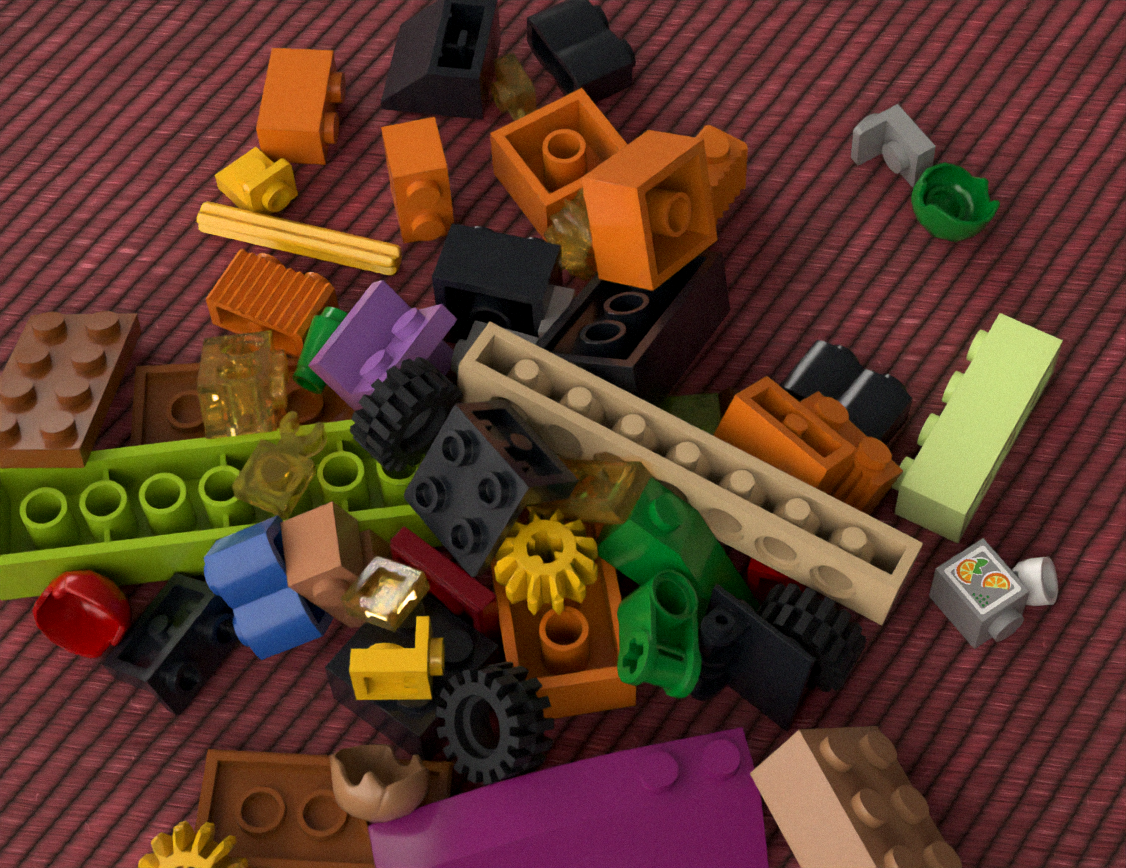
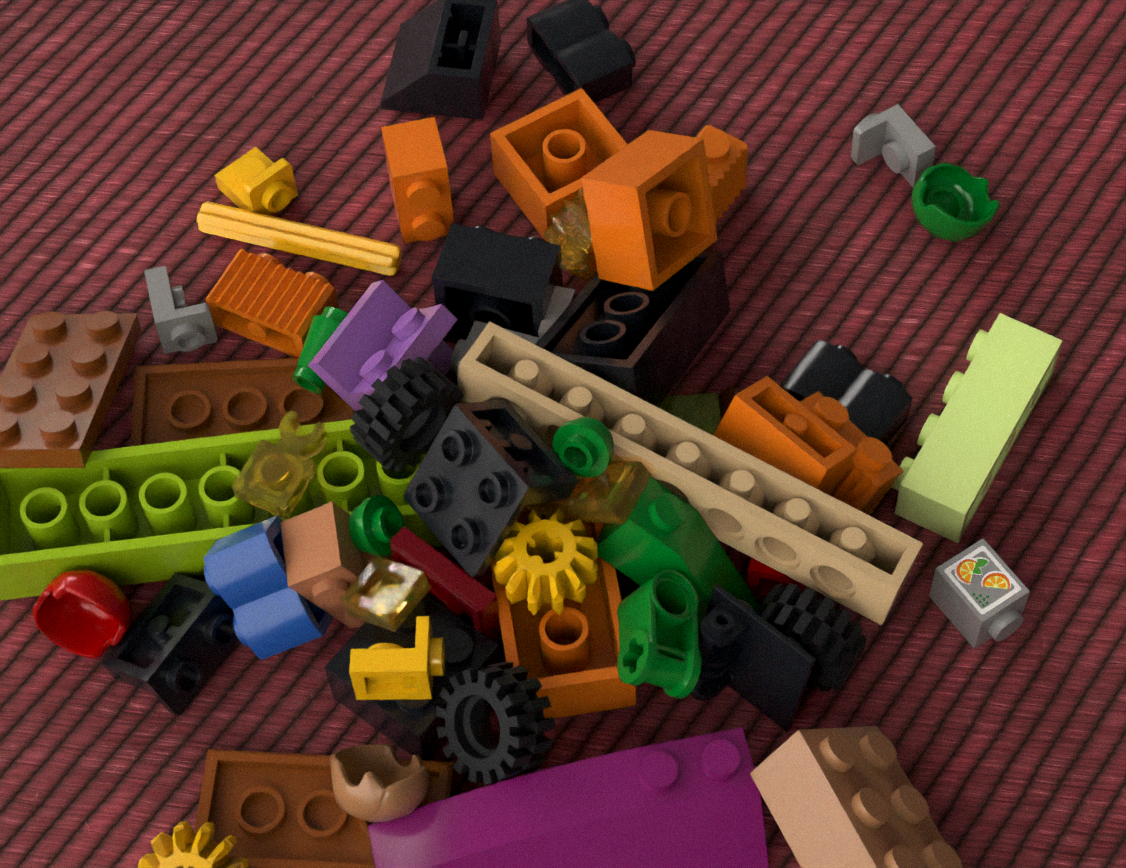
clear yellow brick [197,330,289,439] -> none
orange brick [256,48,346,165] -> none
clear yellow plate [491,52,537,121] -> none
white hinge [1012,557,1058,606] -> none
none -> light grey bracket [144,266,217,354]
none -> green plate [349,495,405,557]
none -> green plate [553,417,614,478]

